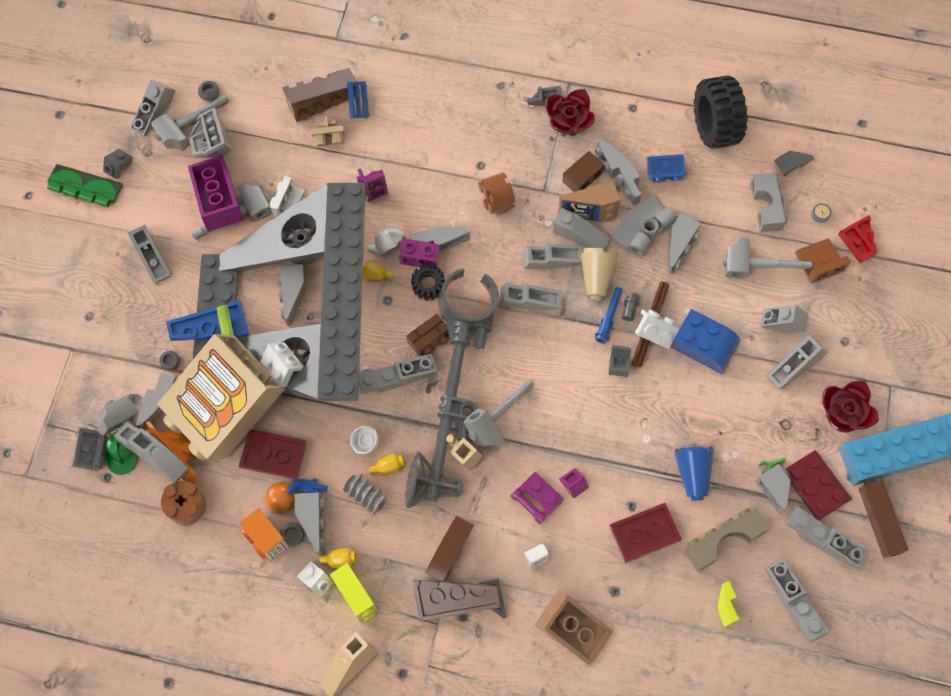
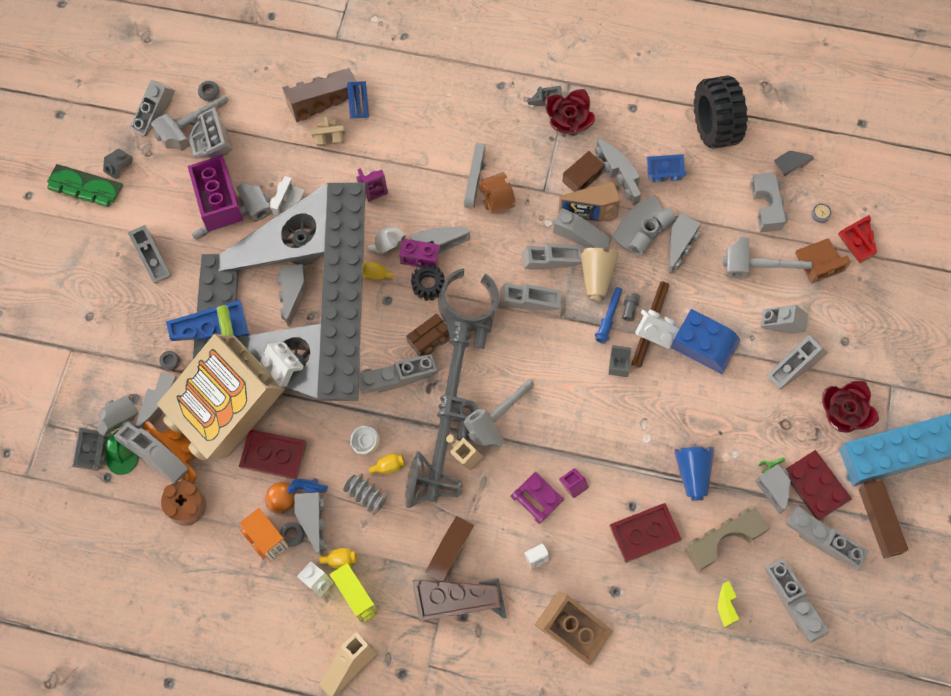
none -> light grey beam [464,143,485,208]

